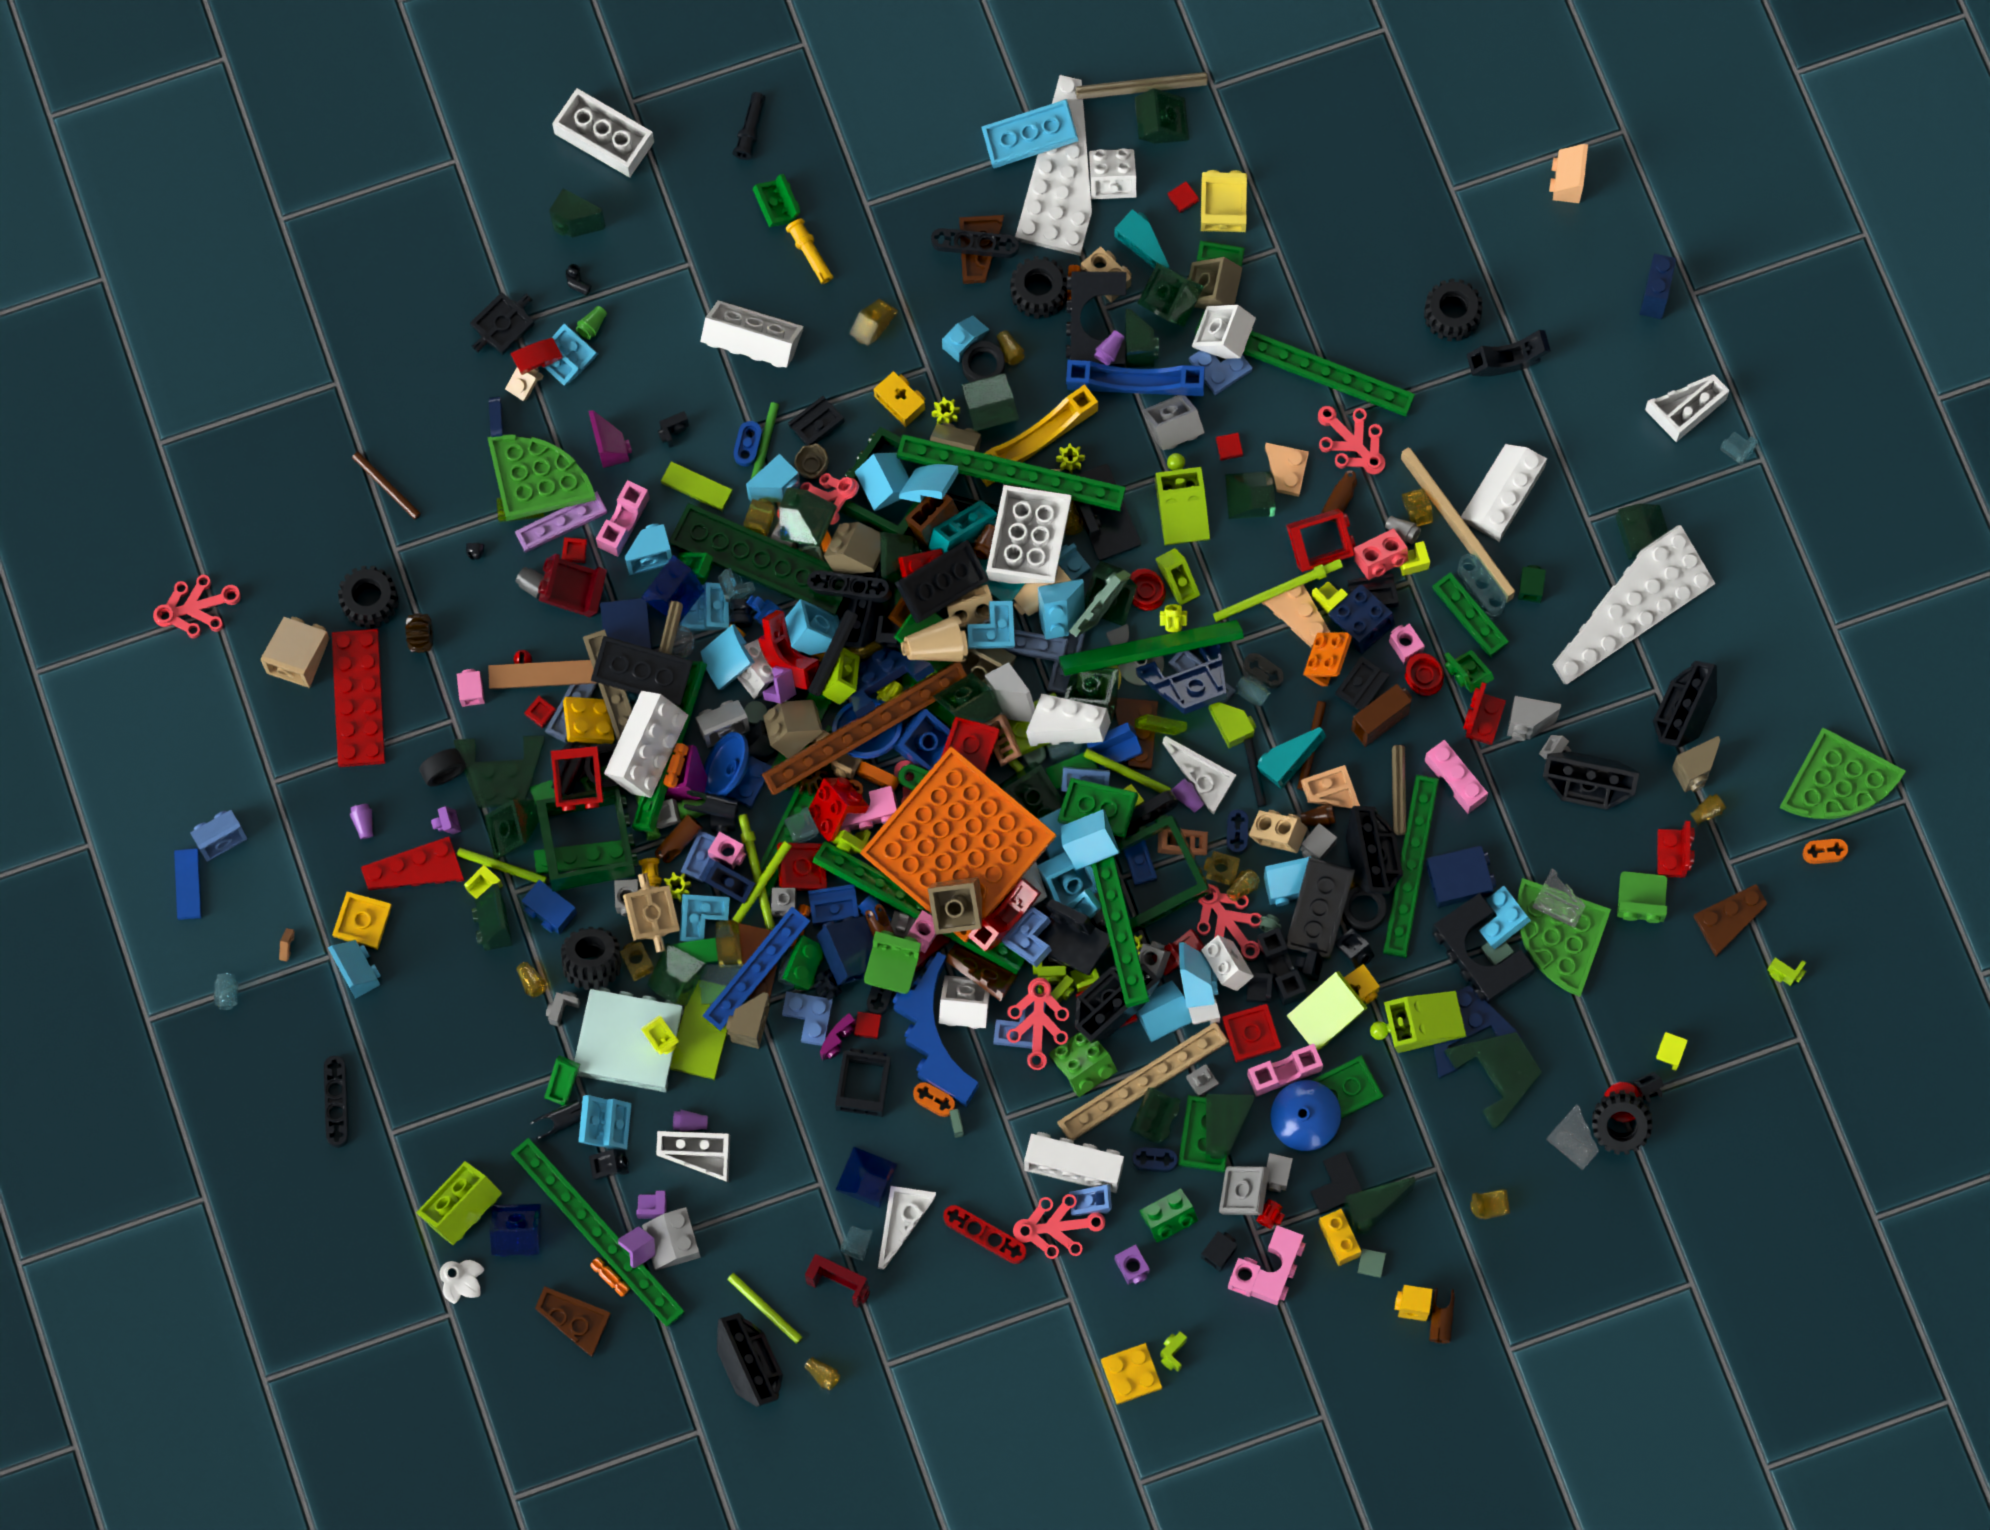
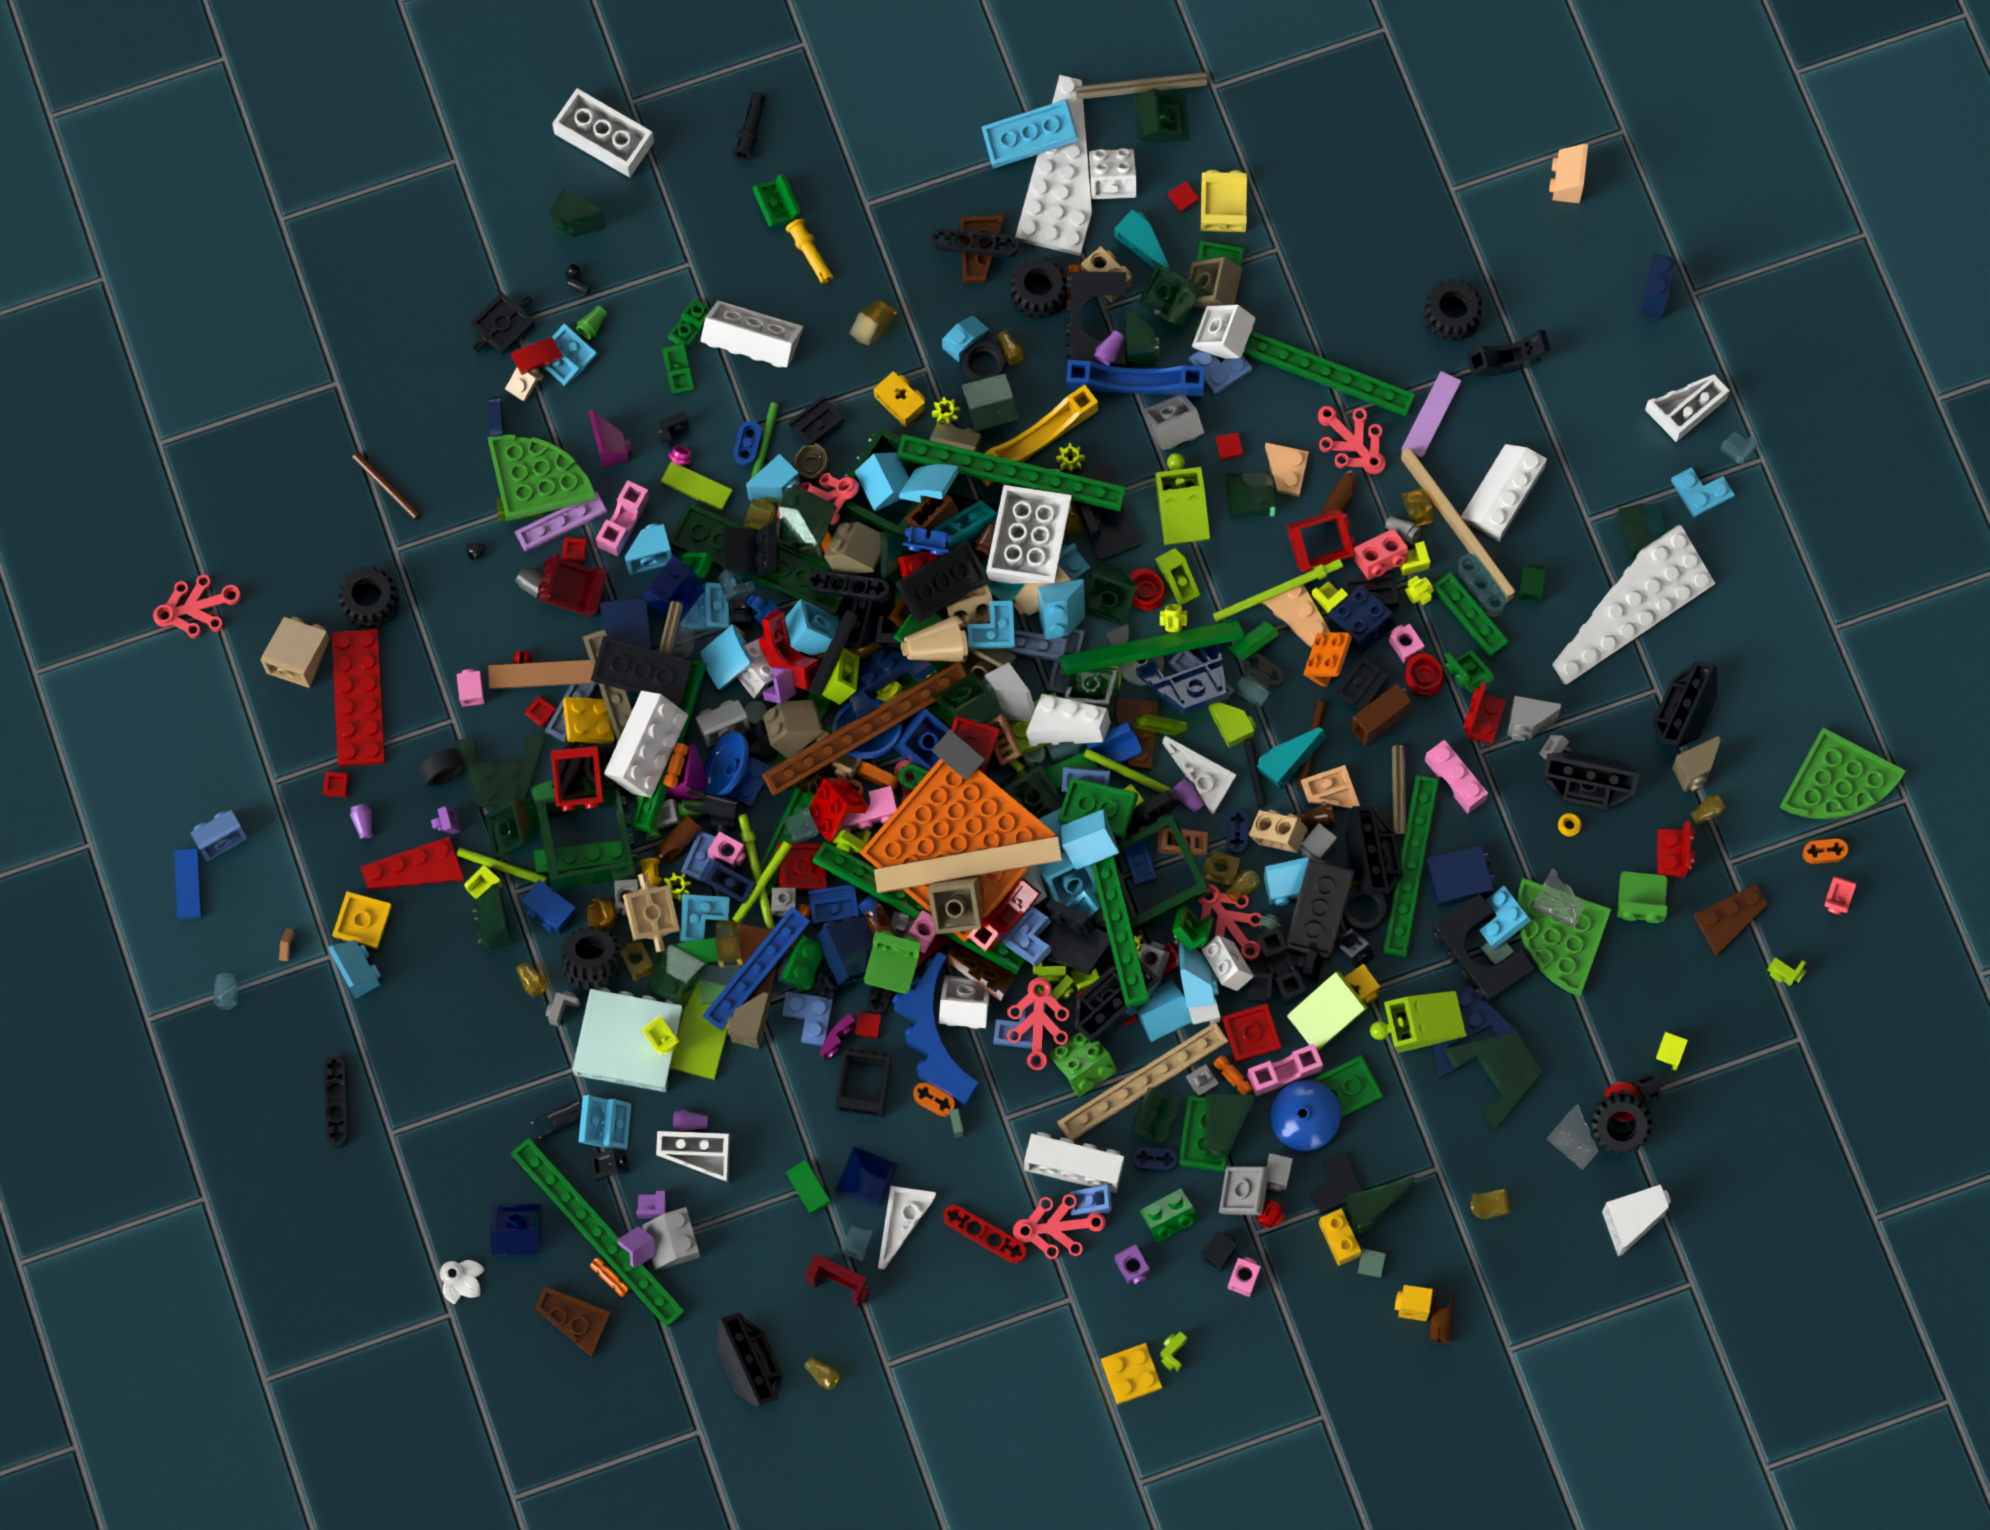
dark brown gear [405,613,434,653] -> none
lime slope [416,1161,502,1245] -> none
green tile [544,1055,581,1106] -> none
lime bar [727,1273,803,1344] -> none
sand green wing [1069,570,1131,637] -> none
bright pink arch [1251,1225,1306,1306] -> none
none -> red tile [323,771,349,798]
none -> pearl gold hair [587,897,617,932]
none -> green slope [661,343,694,394]
none -> green slope [668,298,712,350]
none -> dark pink plate [669,446,692,466]
none -> black bracket [723,524,777,577]
none -> green slope [786,1160,831,1215]
none -> tan tile [874,837,1063,894]
none -> blue hinge [903,526,952,555]
none -> dark grey panel [932,730,987,780]
none -> green bracket [1172,904,1213,951]
none -> orange axle [1214,1055,1252,1096]
none -> green tile [1229,621,1279,661]
none -> lavender tile [1401,371,1461,460]
none -> neon yellow gear [1405,575,1434,606]
none -> yellow plate [1558,813,1582,837]
none -> white slope [1602,1185,1671,1256]
none -> medium azure plate [1671,467,1735,519]
none -> coral bracket [1825,876,1856,915]

